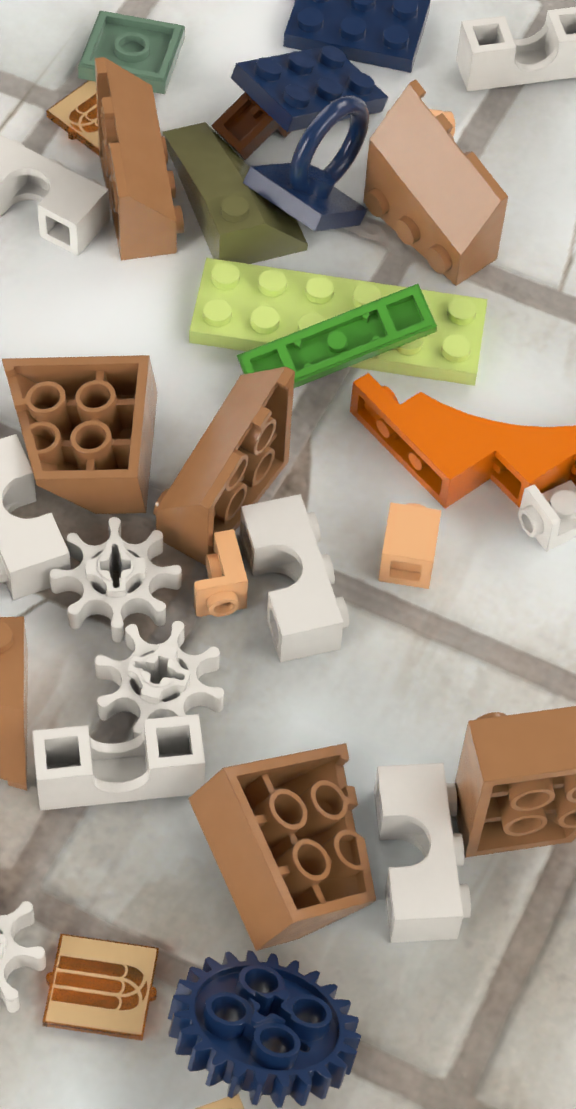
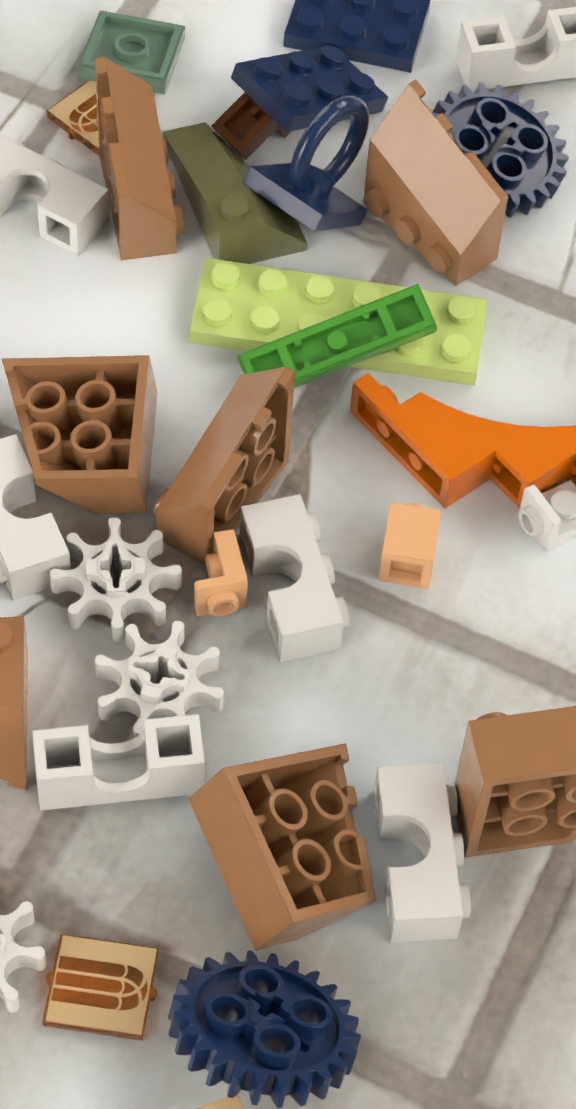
none -> dark blue gear [432,83,569,218]

